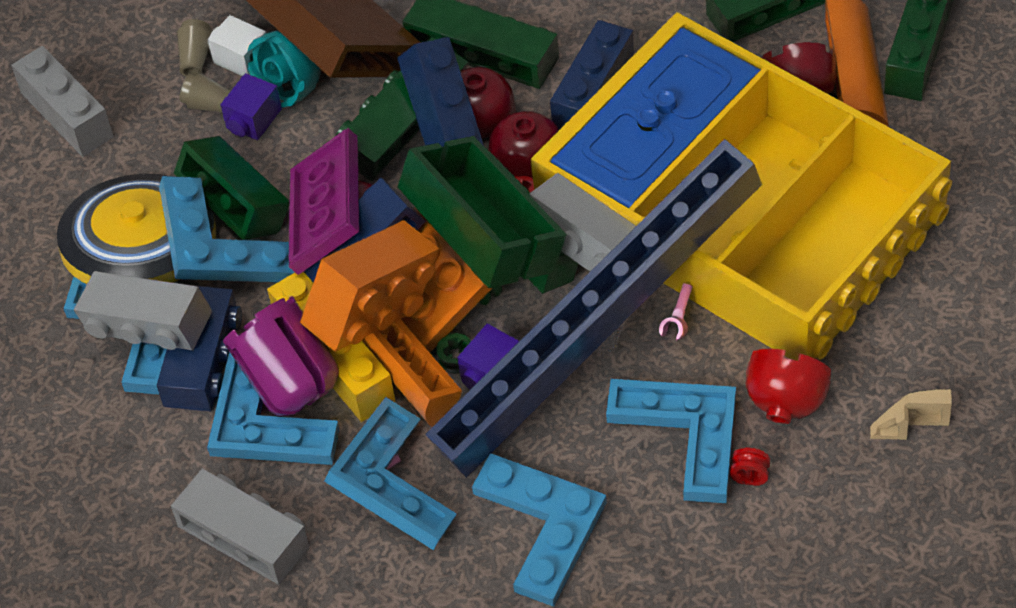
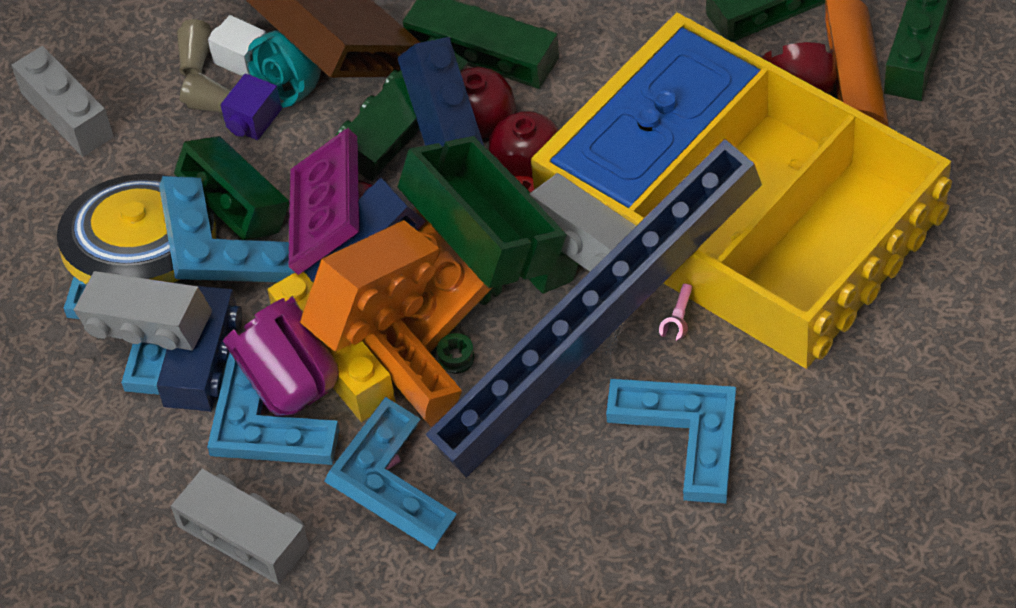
dark purple brick [457,323,519,390] -> none
dark azure plate [472,453,607,607] -> none
dark blue brick [550,20,634,130] -> none
red bush [730,447,771,486] -> none
red cylinder [745,349,832,424] -> none
tan slope [870,389,952,439] -> none

